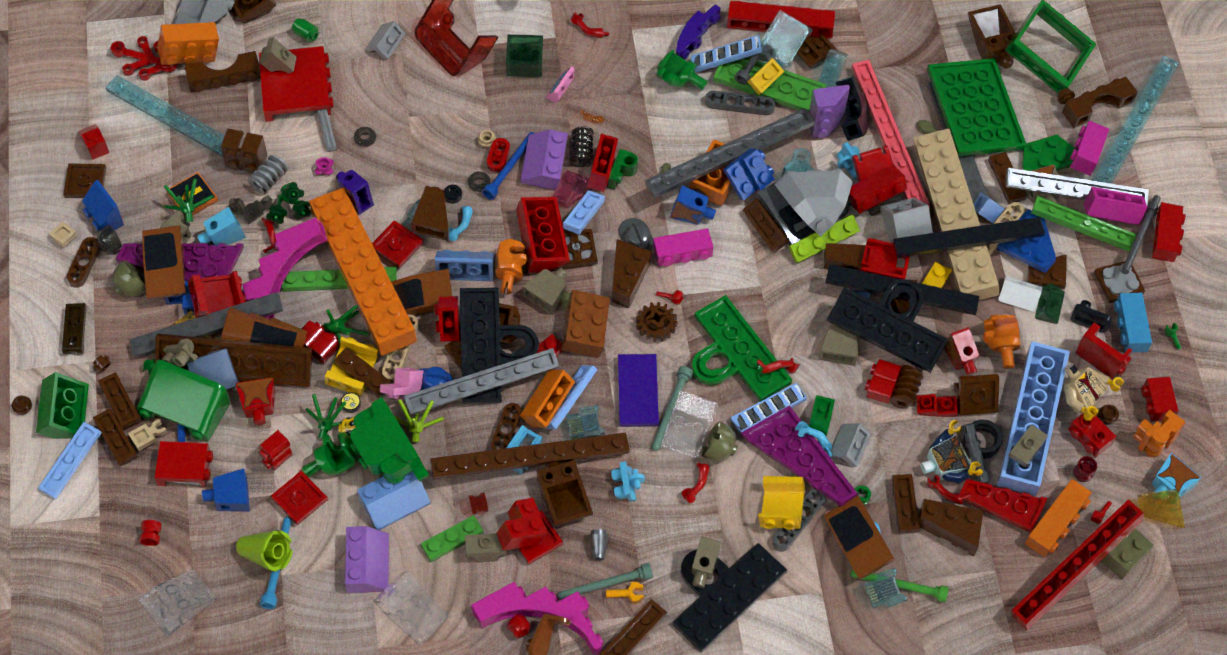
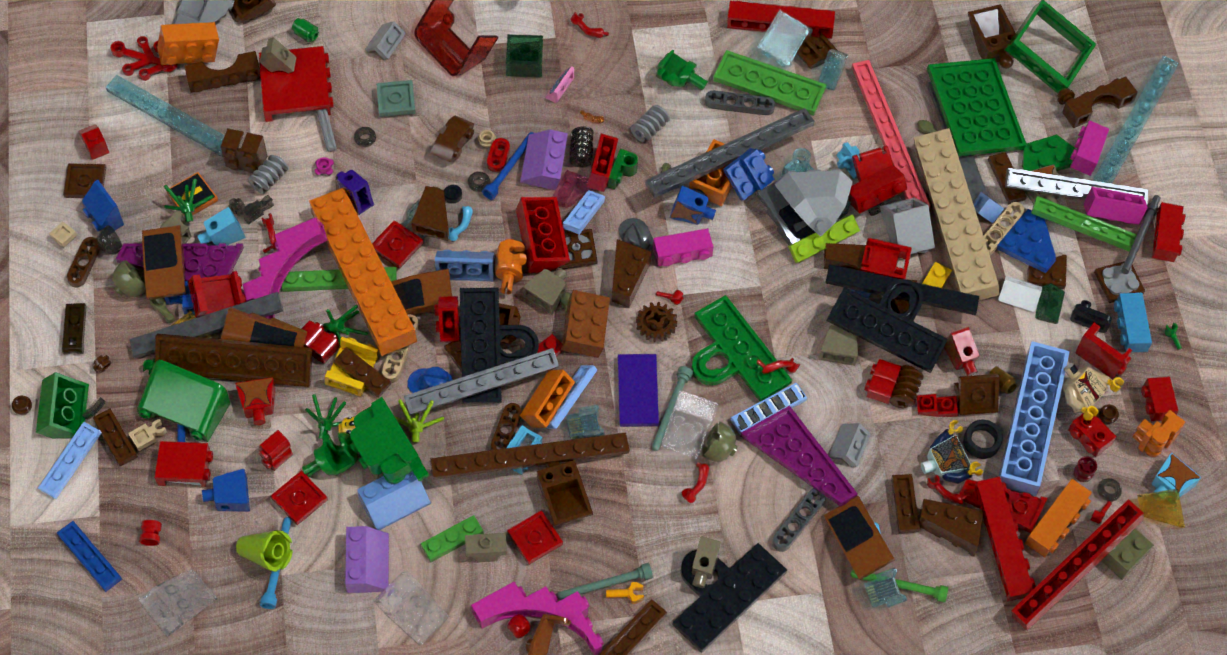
reddish brown plate [98,372,141,430] -> none
dark tan hips [162,339,198,367] -> none
sand blue slope [186,348,238,390] -> none
dark green plant [266,182,311,224] -> none
tile [341,393,361,413] -> none
bright pink brick [380,367,423,402] -> none
clear red wheel [469,492,489,515] -> none
red brick [496,498,547,551] -> none
flat silver cone [588,530,609,560] -> none
medium azure hips [611,461,645,502] -> none
dark purple slope [676,4,721,60] -> none
tile [691,35,762,73] -> none
dark grey bar [735,44,774,85] -> none
reddish brown plate [743,198,789,253] -> none
yellow plate [747,58,784,95] -> none
yellow panel [758,476,805,530] -> none
medium azure piece [795,421,832,457] -> none
medium lavender slope [809,85,850,138] -> none
green plate [809,395,835,436] -> none
black arch [836,75,869,141] -> none
green bush [855,485,871,505] -> none
black tile [893,217,1045,258] -> none
dark grey pin [961,423,990,483] -> none
orange piece [983,314,1021,369] -> none
dark tan brick [1008,424,1048,467] -> none
none -> blue tile [57,521,122,592]
none -> clear smoke tile [82,397,106,420]
none -> olive piece [150,298,175,323]
none -> sand green plate [376,80,416,117]
none -> reddish brown brick [430,115,474,162]
none -> light grey piece [631,105,670,142]
none -> red brick [974,476,1036,602]
none -> pearl gold cone [989,366,1018,394]
none -> clear smoke piece [1097,478,1122,502]

